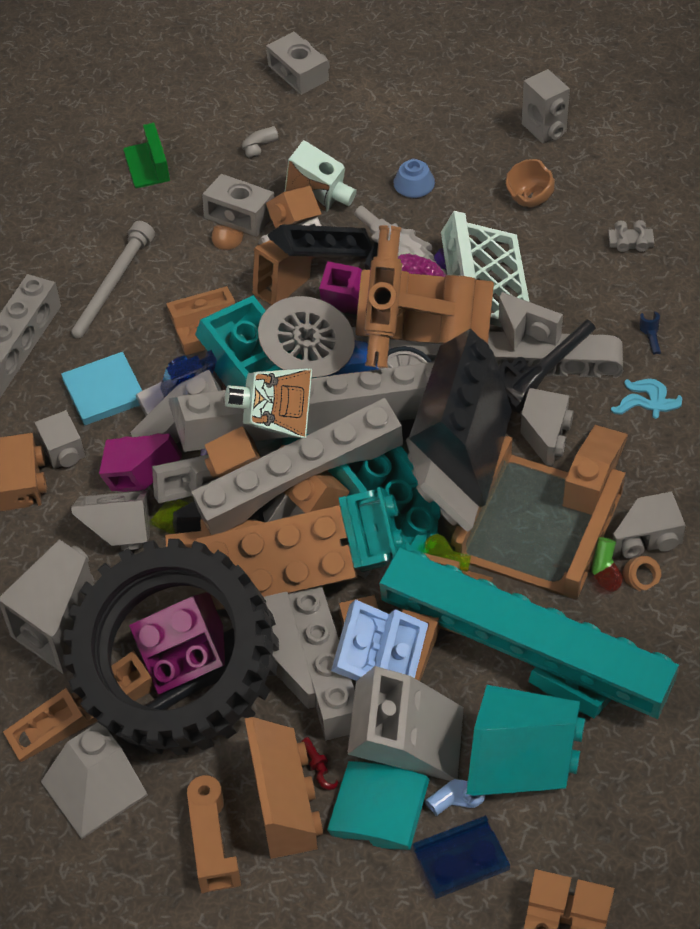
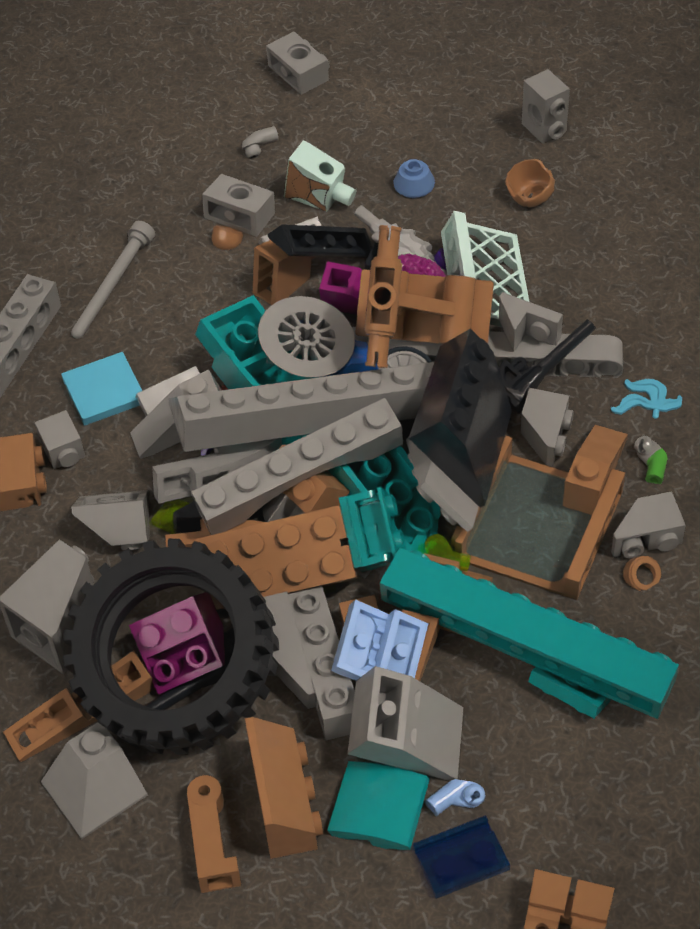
magenta slope [99,433,182,492] -> none
green panel [123,122,170,188] -> none
clear blue plate [160,350,217,398] -> none
medium nougat slope [166,286,235,355] -> none
medium nougat brick [204,426,261,478] -> none
torso [225,368,312,438] -> none
medium nougat brick [266,186,321,229] -> none
dark red hand [301,737,339,790] -> none
teal slope [466,685,585,796] -> none
arm [591,537,623,592] -> none
light grey piece [608,220,654,252] -> none
dark blue hand [639,312,661,355] -> none
none -> arm [634,436,668,484]

